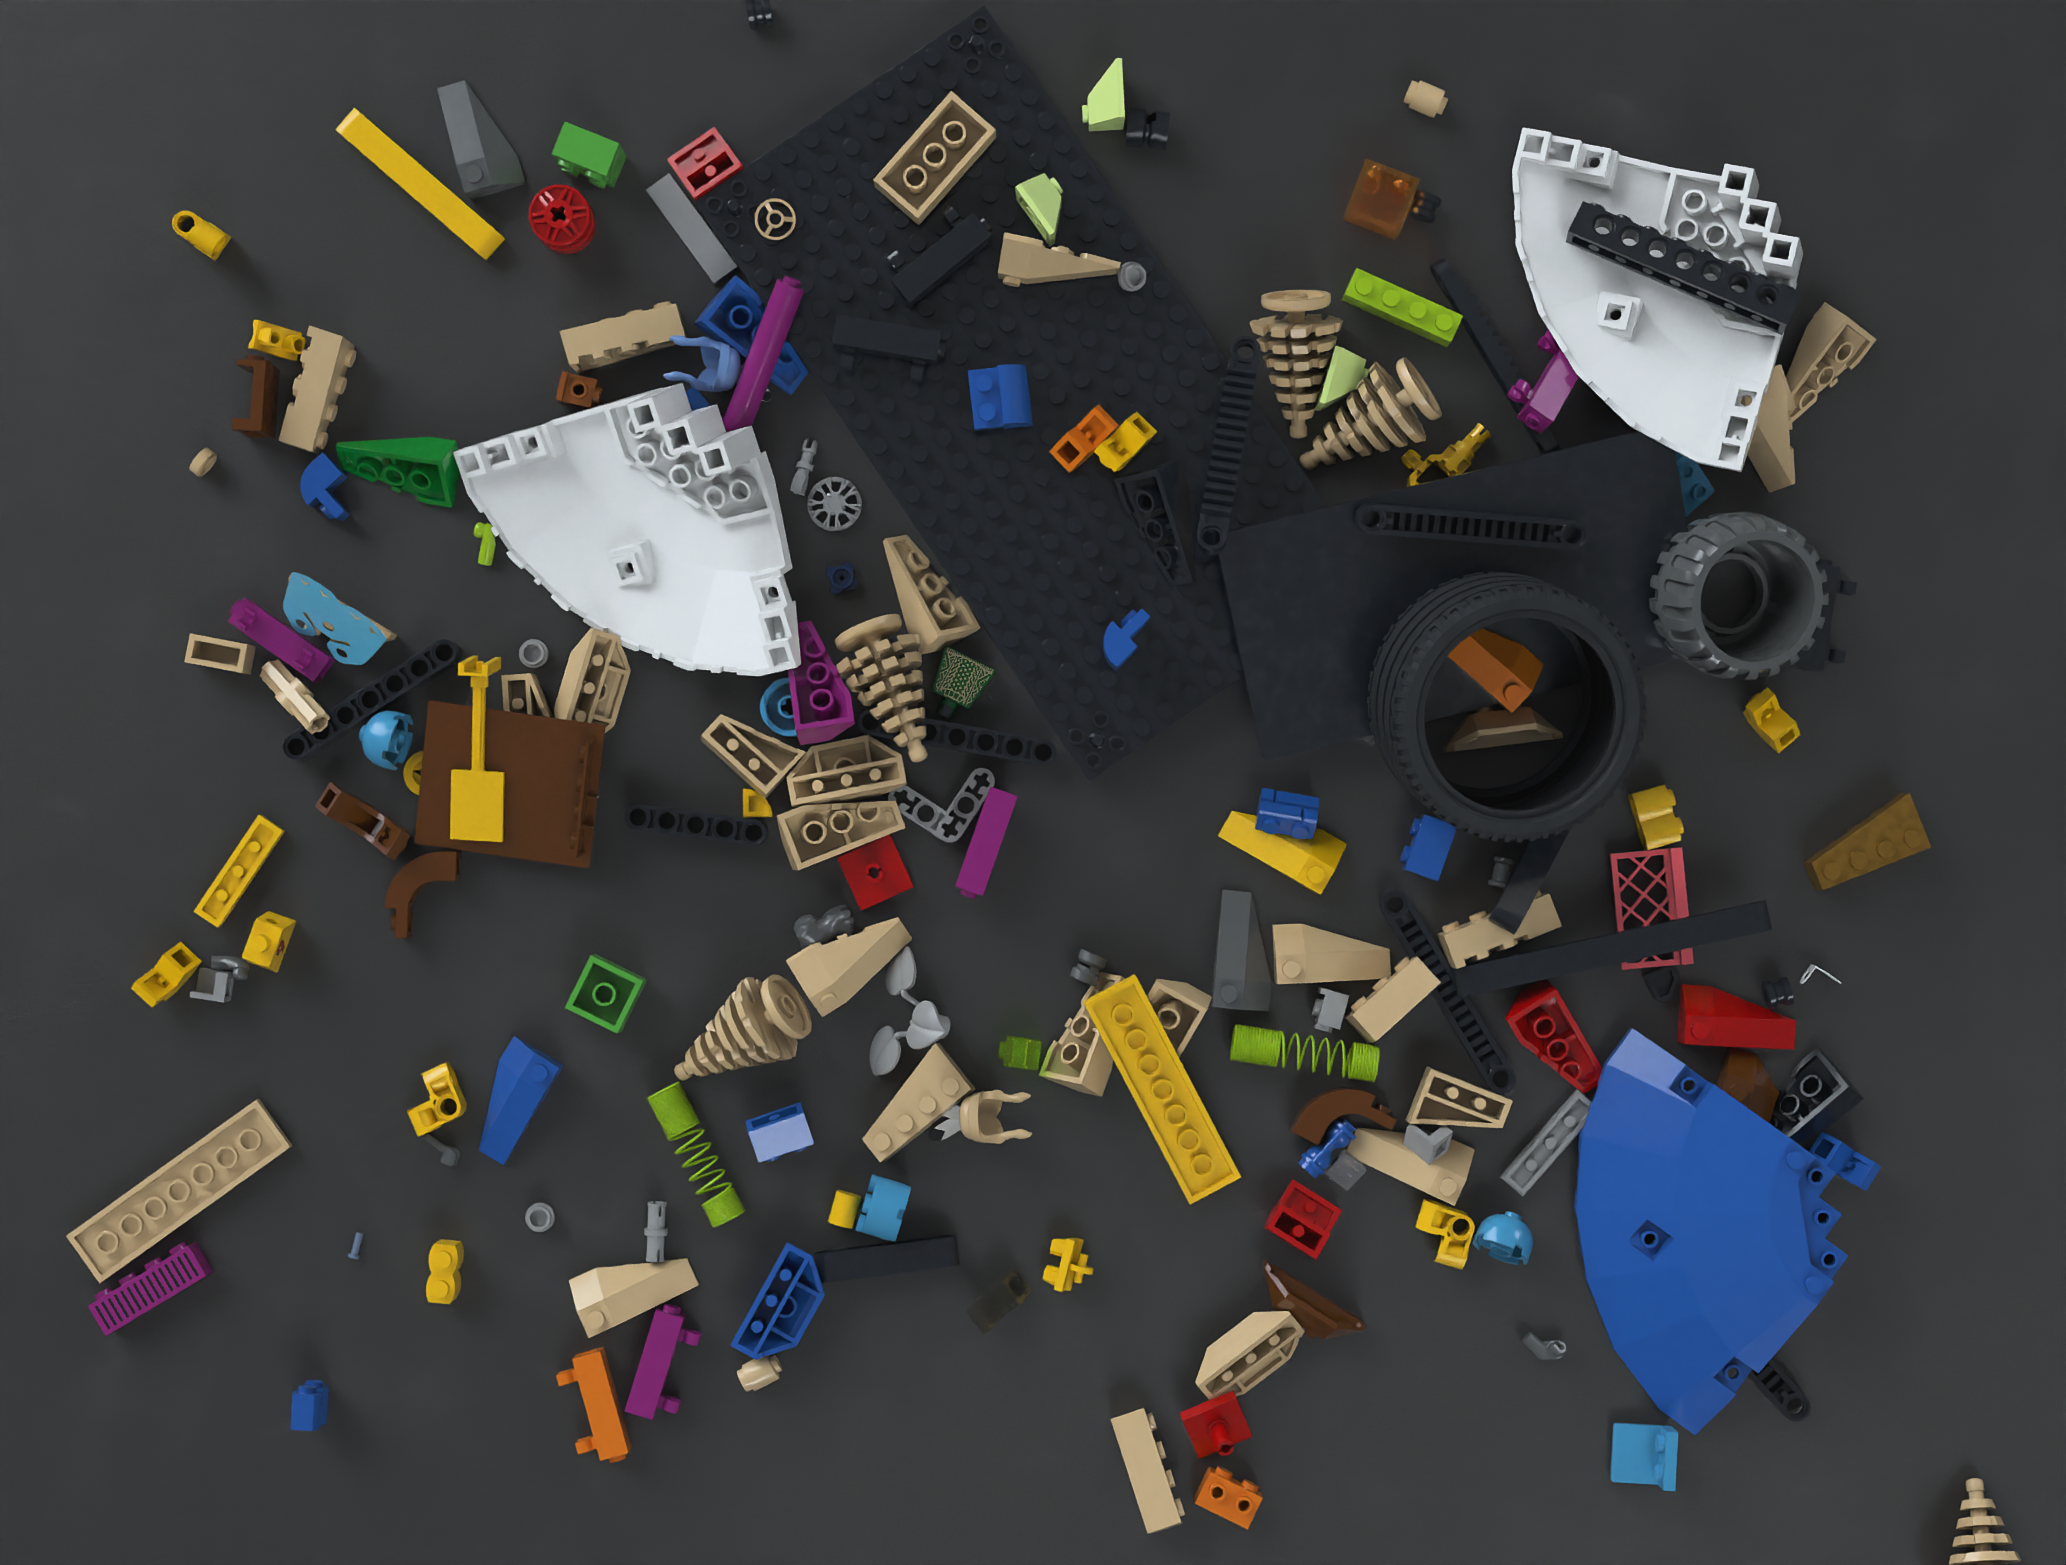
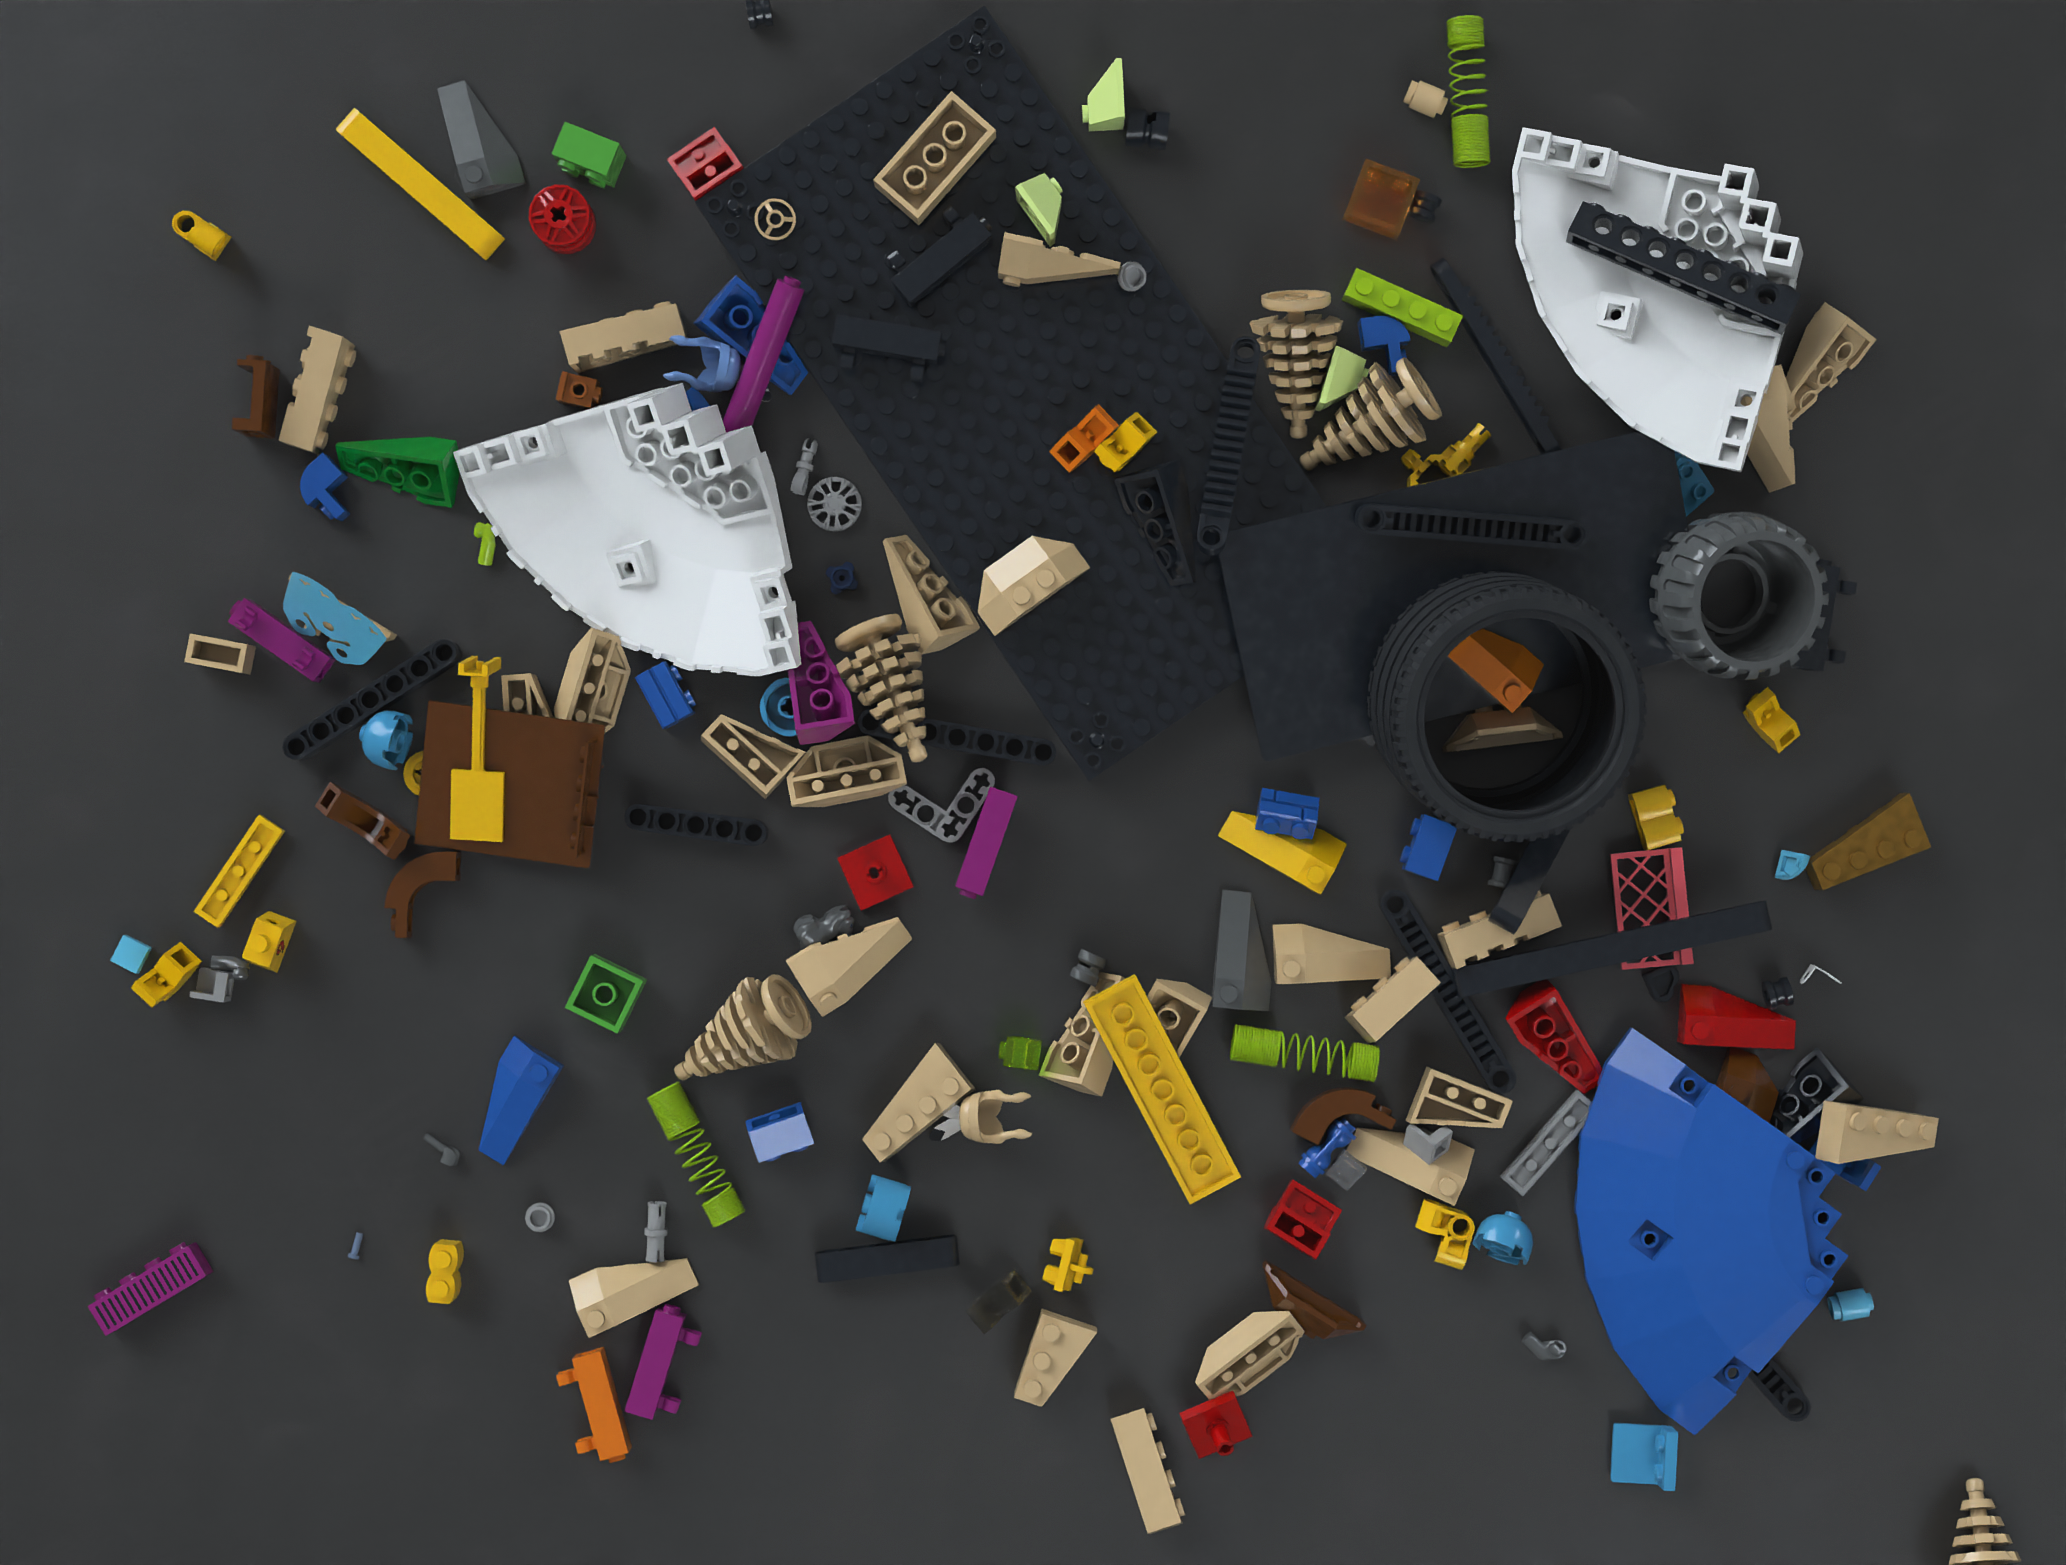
tan plate [66,1099,292,1283] -> none
tan tile [189,447,217,477] -> none
yellow hips [248,320,306,361] -> none
tan piece [259,659,330,734] -> none
blue brick [290,1380,329,1431] -> none
yellow piece [407,1062,467,1137] -> none
light grey plate [519,639,549,668] -> none
light grey tile [646,173,738,285] -> none
blue wedge [730,1242,825,1360] -> none
tan brick [737,1355,782,1392] -> none
yellow tile [743,789,773,818] -> none
tan wedge [776,801,906,870] -> none
yellow piece [828,1190,862,1229] -> none
light grey plant [869,946,950,1077] -> none
dark green torso [932,646,996,720] -> none
blue brick [968,364,1033,431] -> none
blue brick [1103,609,1150,671] -> none
orange brick [1193,1466,1263,1530] -> none
light grey brick [1312,987,1349,1033] -> none
magenta brick [1507,329,1579,434] -> none
none -> medium azure tile [110,934,152,974]
none -> blue brick [635,661,697,729]
none -> tan wedge [978,536,1090,636]
none -> tan wedge [1014,1309,1097,1407]
none -> blue brick [1357,316,1411,376]
none -> lime piece [1446,15,1491,168]
none -> medium azure tile [1775,850,1811,880]
none -> tan wedge [1815,1100,1939,1164]
none -> medium azure brick [1827,1288,1874,1322]

